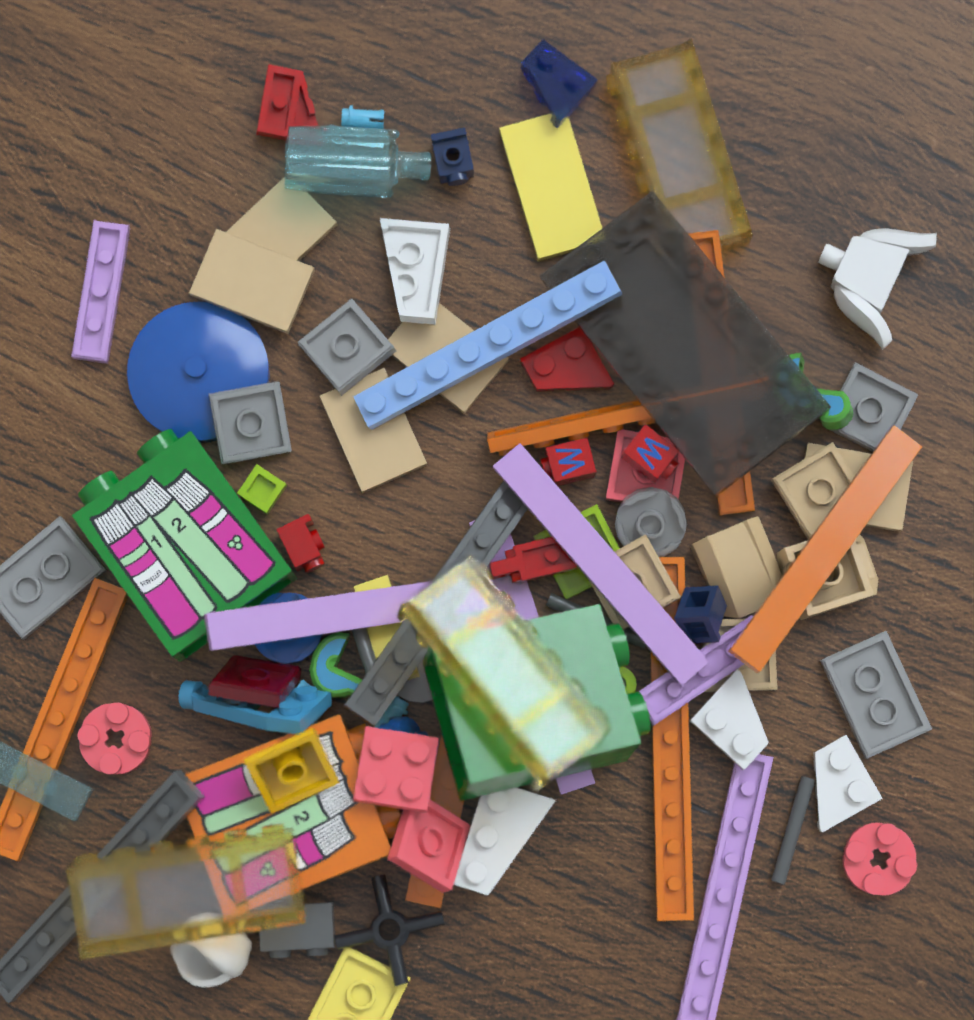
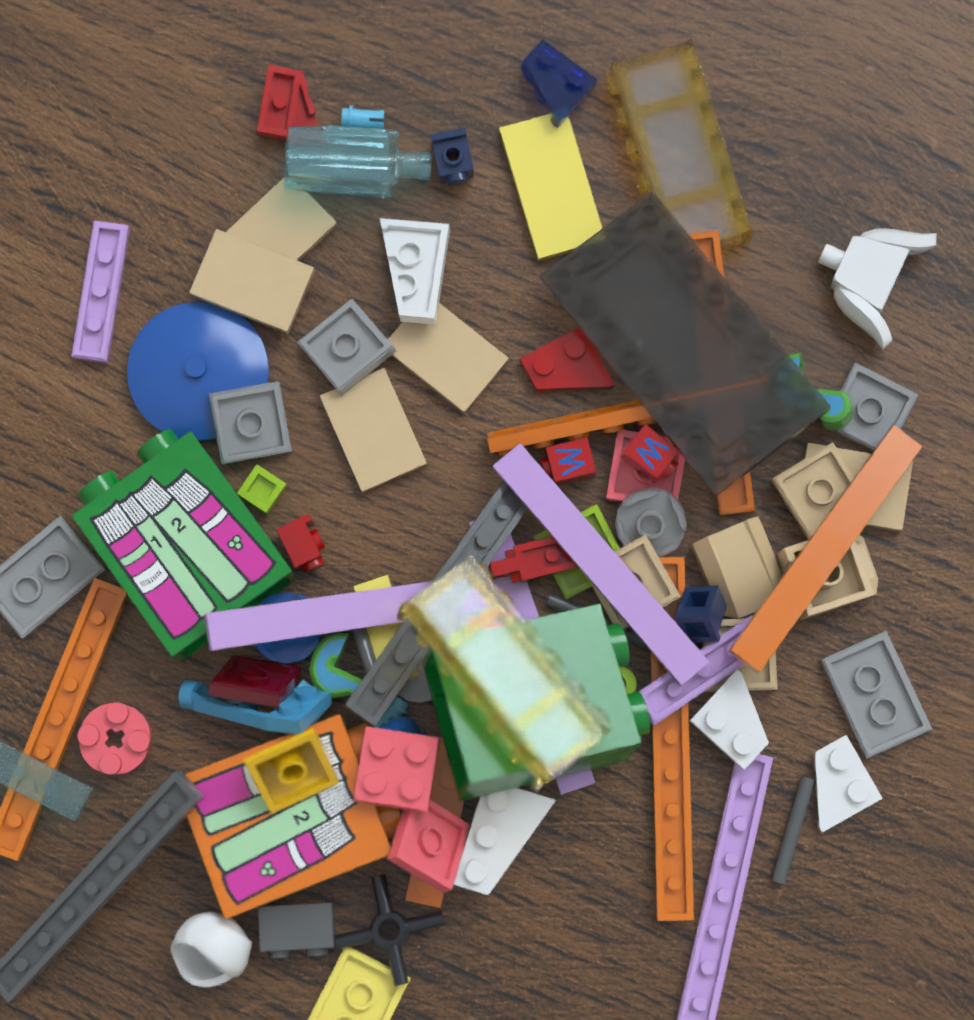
window [66,823,307,960] -> none
light blue plate [353,260,623,430] -> none
coral plate [842,823,917,896] -> none

